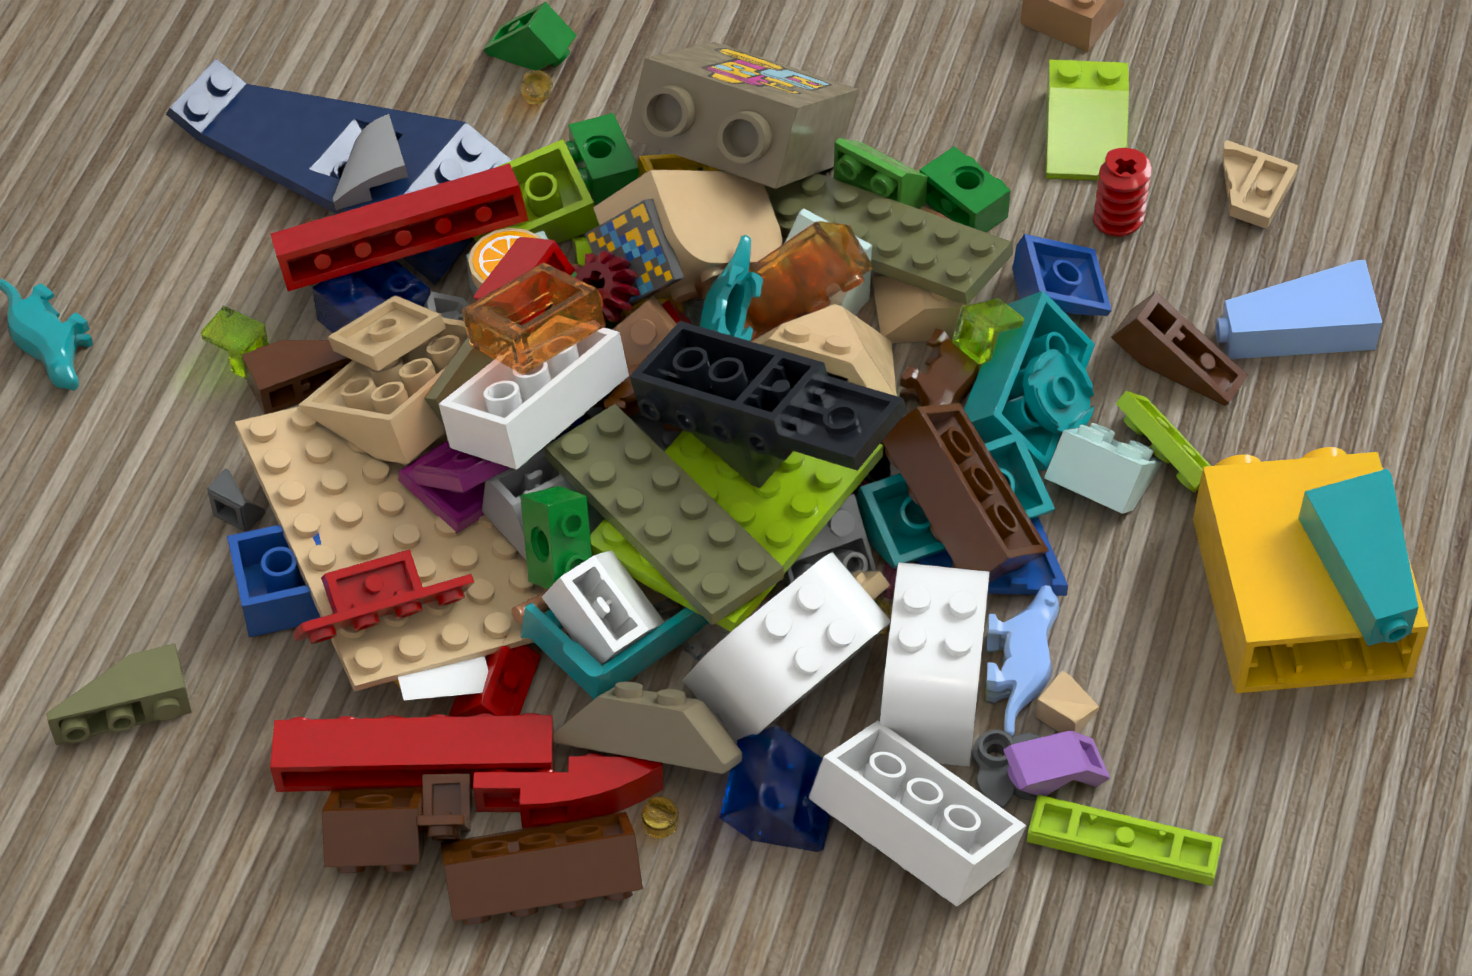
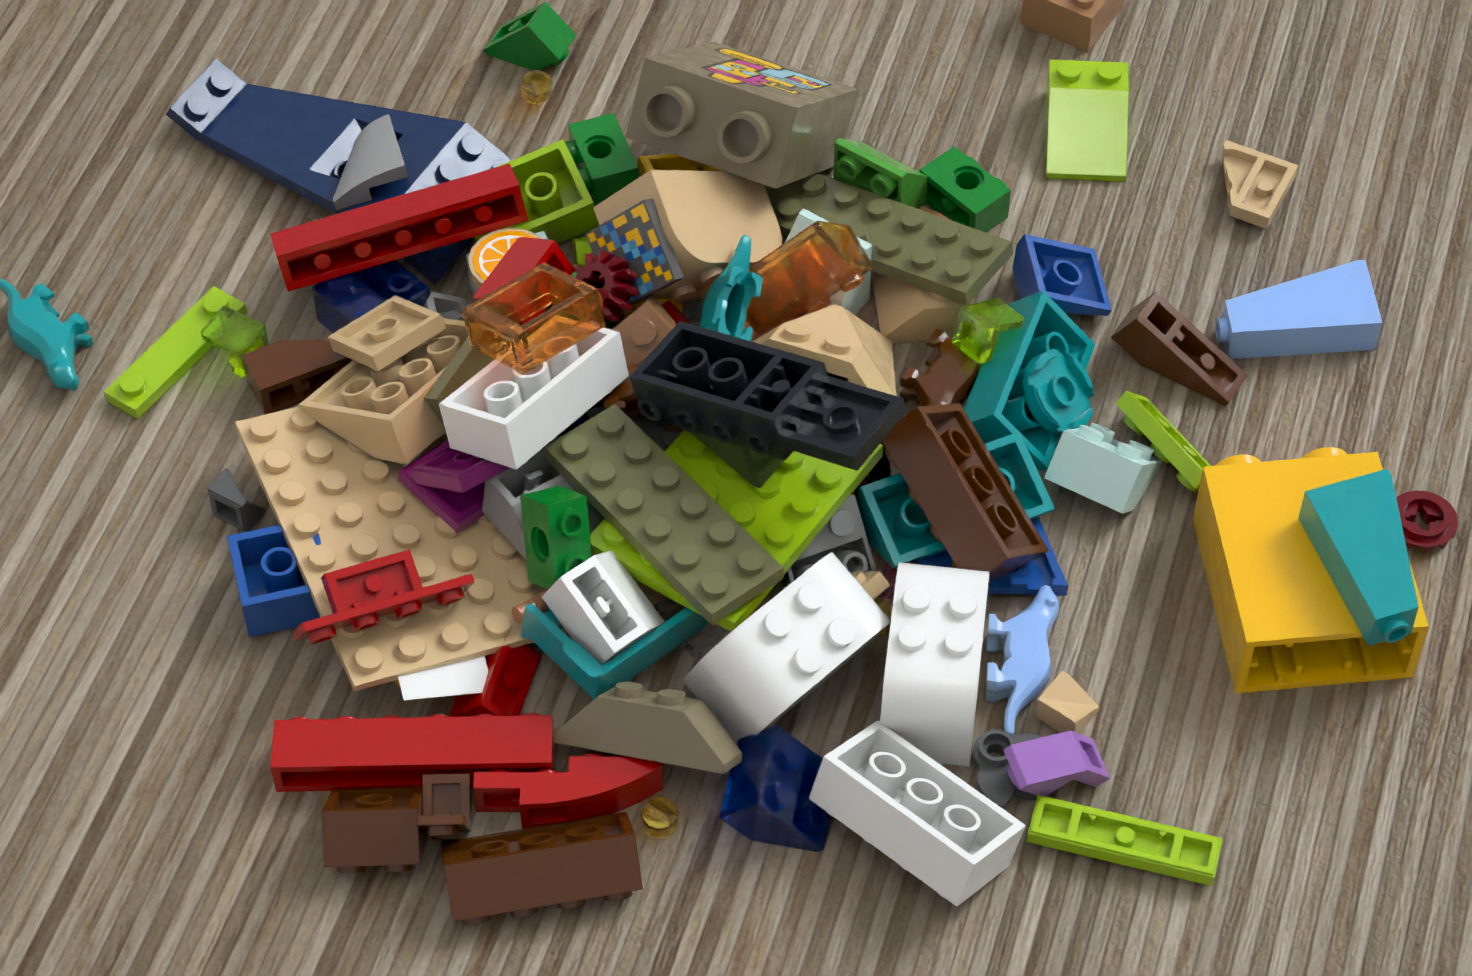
olive slope [46,644,192,745] -> none
red piece [1093,147,1152,237] -> none
none -> lime plate [104,286,247,419]
none -> dark red gear [1396,491,1458,553]

